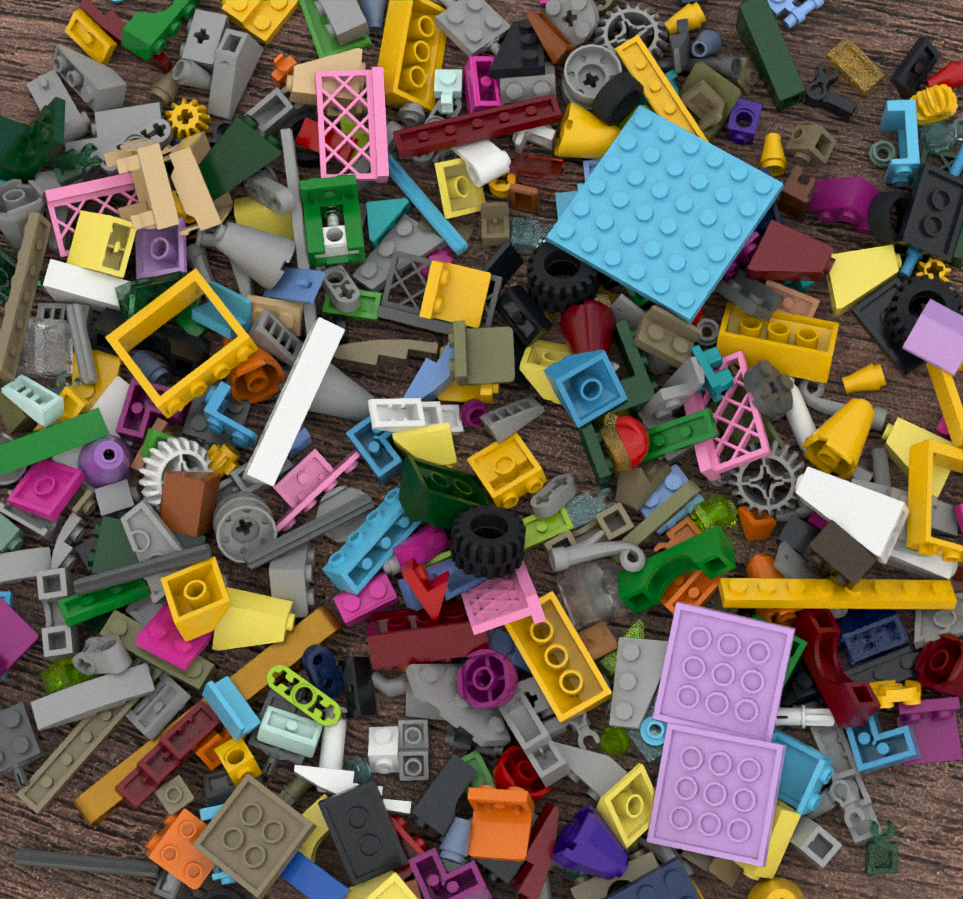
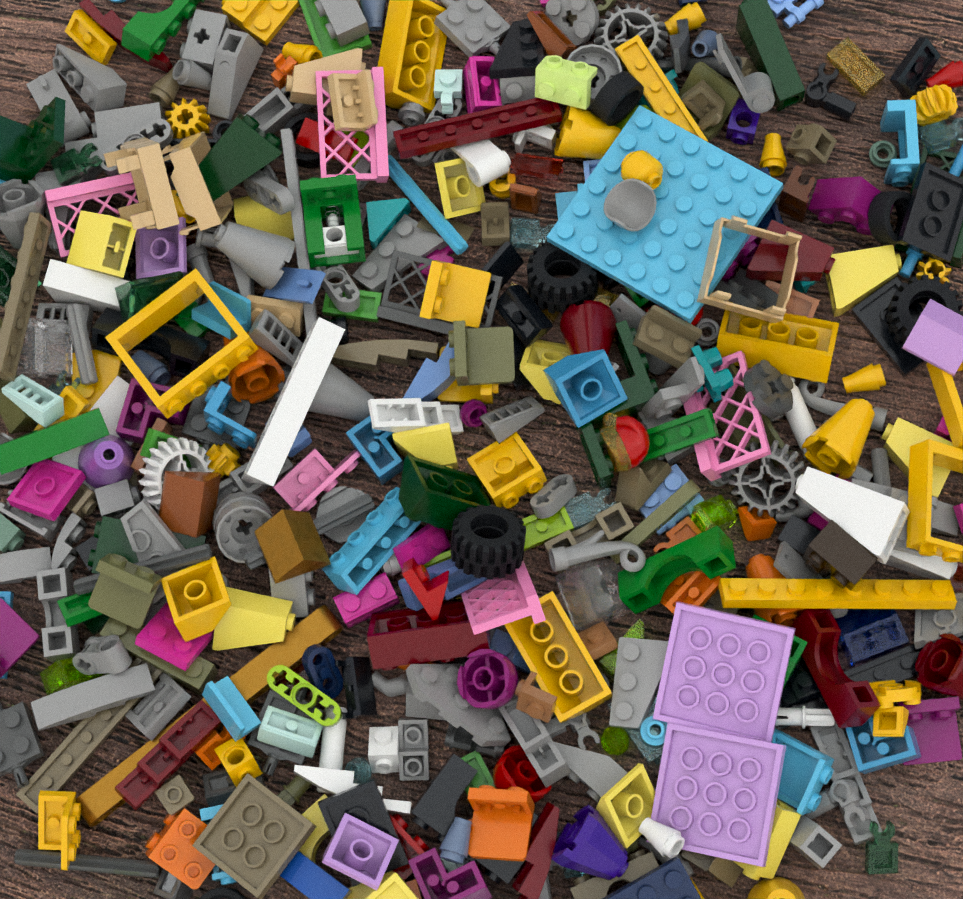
none -> yellow bracket [38,790,81,870]
none -> olive bracket [88,553,163,629]
none -> pearl gold slope [254,509,331,584]
none -> yellow cone [282,42,323,64]
none -> lavender slope [322,813,399,890]
none -> tan bracket [327,69,378,131]
none -> medium nougat bracket [515,671,557,723]
none -> yellowish green bracket [535,55,598,110]
none -> light grey helmet [604,178,656,231]
none -> yellow head [621,150,663,190]
none -> white cone [639,817,685,858]
none -> tan piece [697,215,802,323]
none -> light grey door [713,33,775,113]
none -> yellow slope [873,706,909,737]

